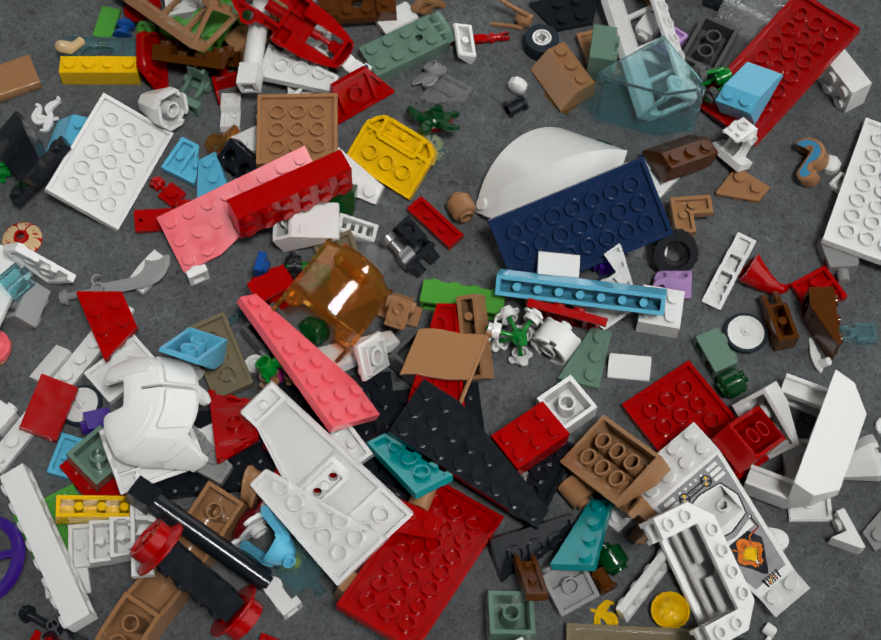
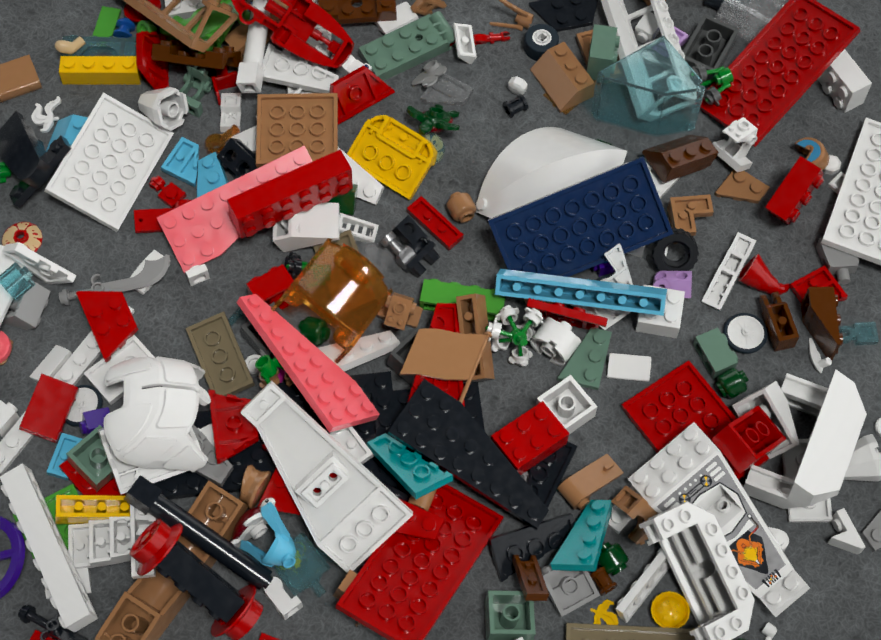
medium azure slope [159,327,228,369] -> none
white wing [250,469,389,586] -> none
blue plate [253,251,271,277] -> none
white piece [353,331,390,381] -> none
white slope [536,251,580,278] -> none
medium nougat slope [560,414,671,508] -> none
medium azure slope [715,62,783,125] -> none
none -> red brick [765,156,824,225]

